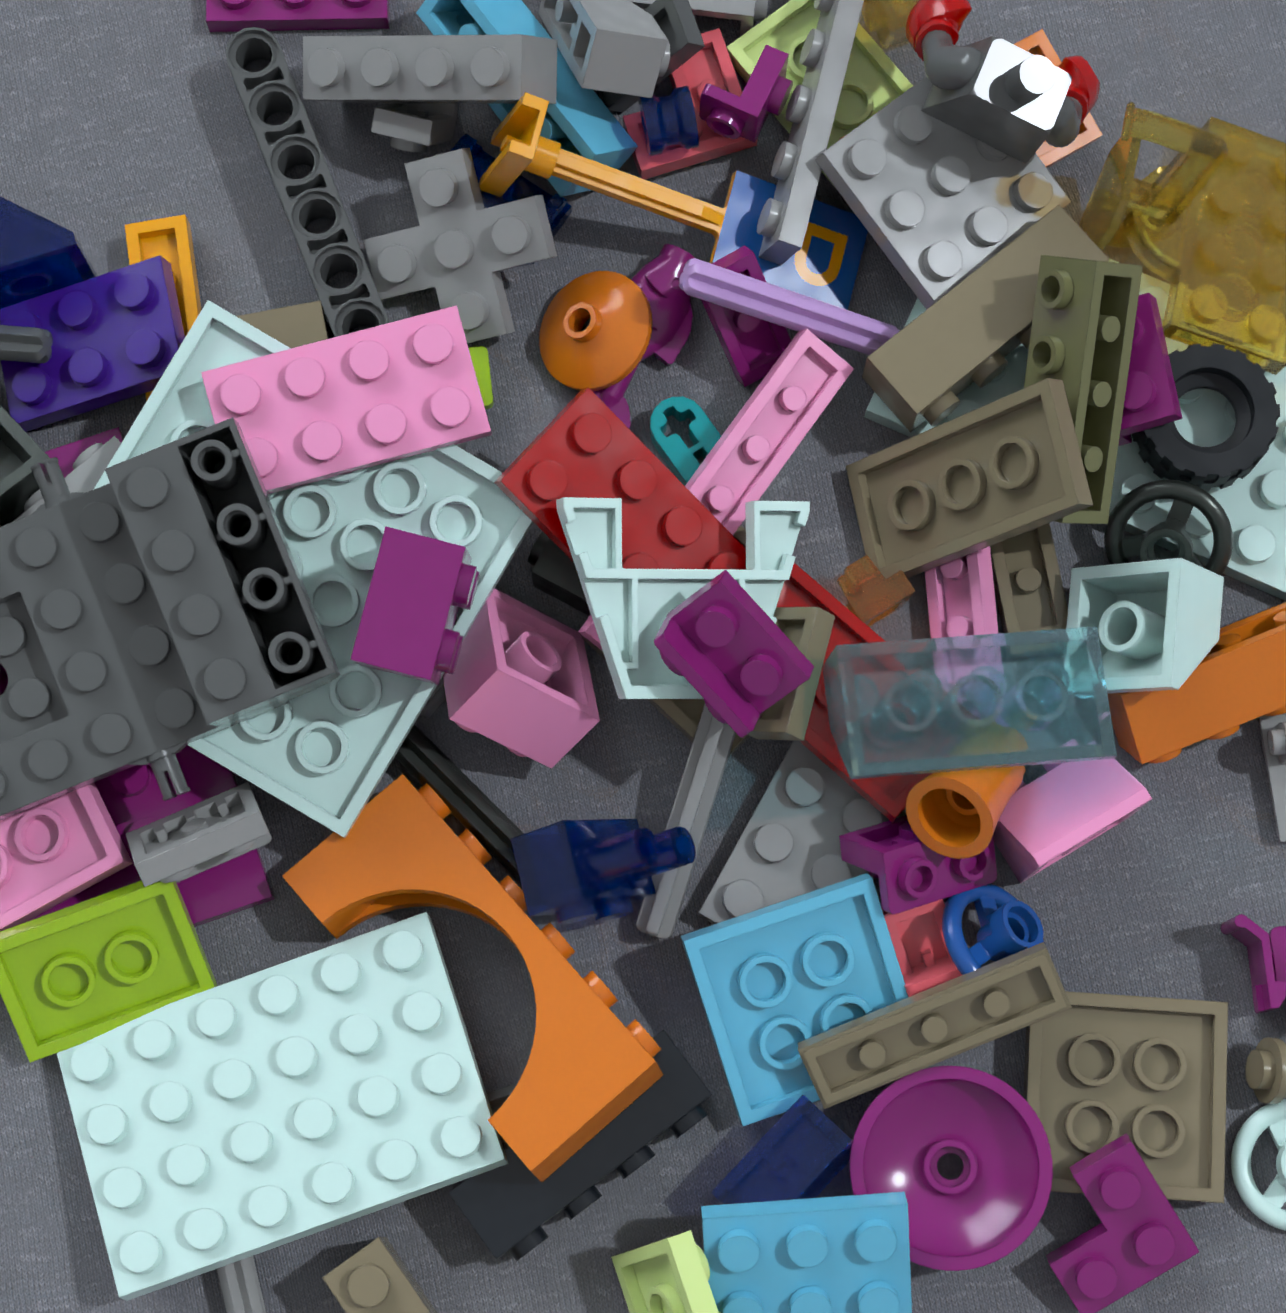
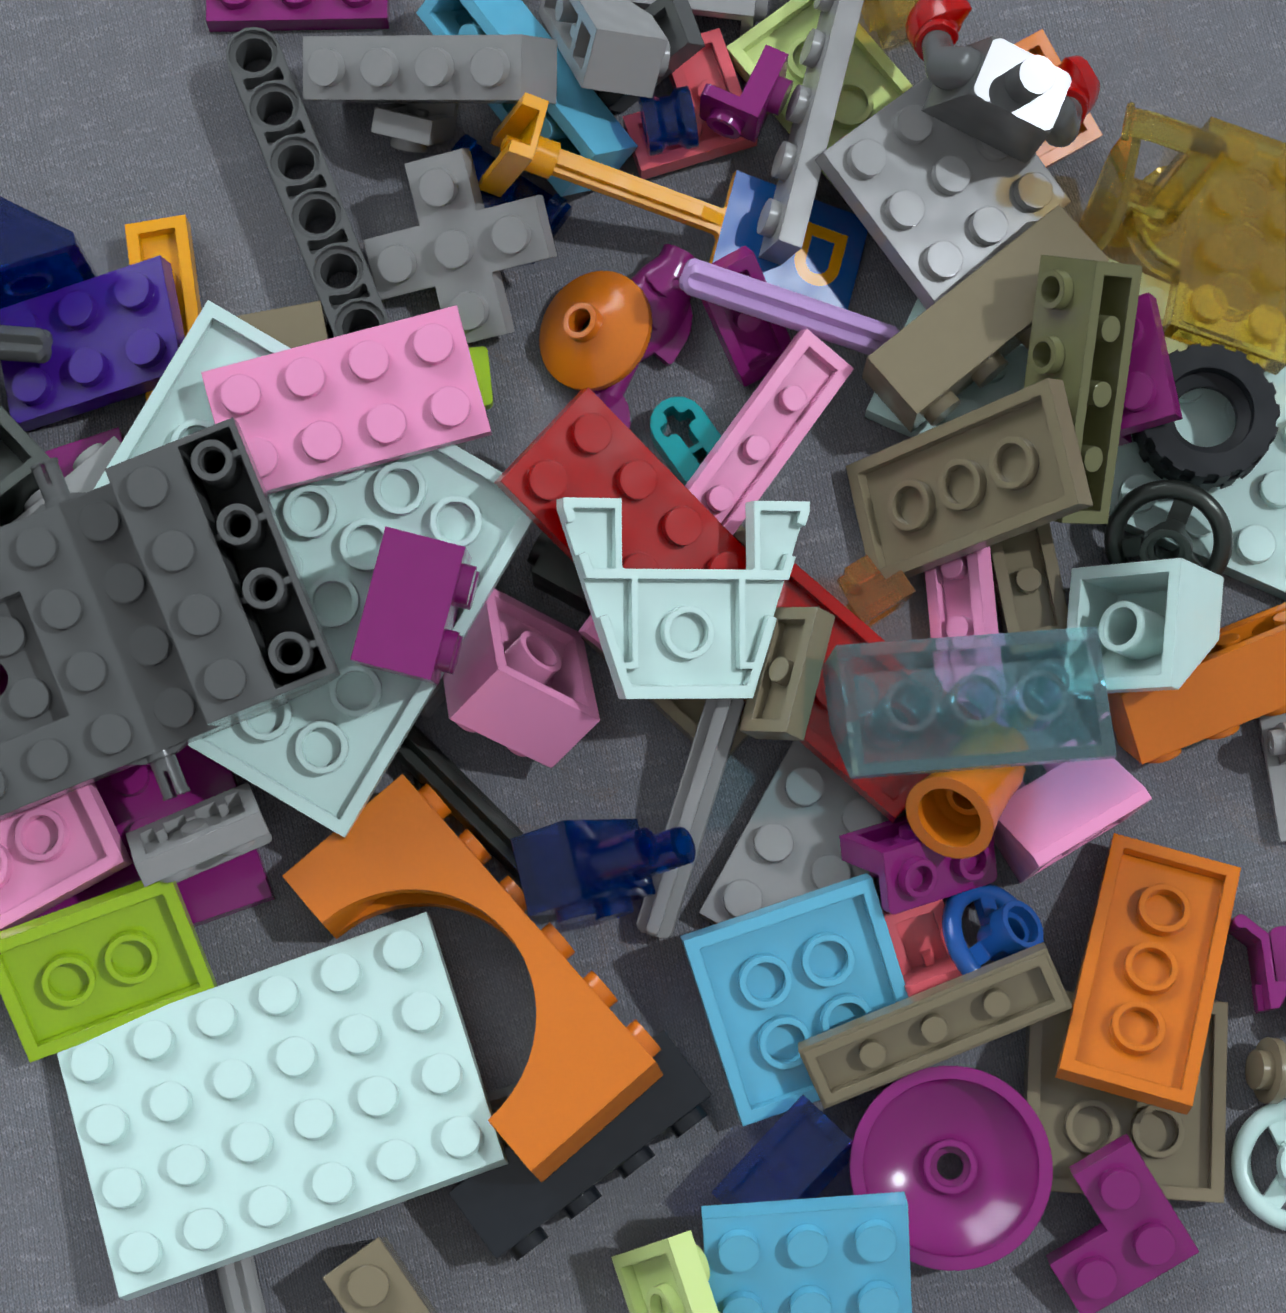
magenta bracket [654,570,814,738] -> none
none -> orange plate [1055,833,1241,1115]

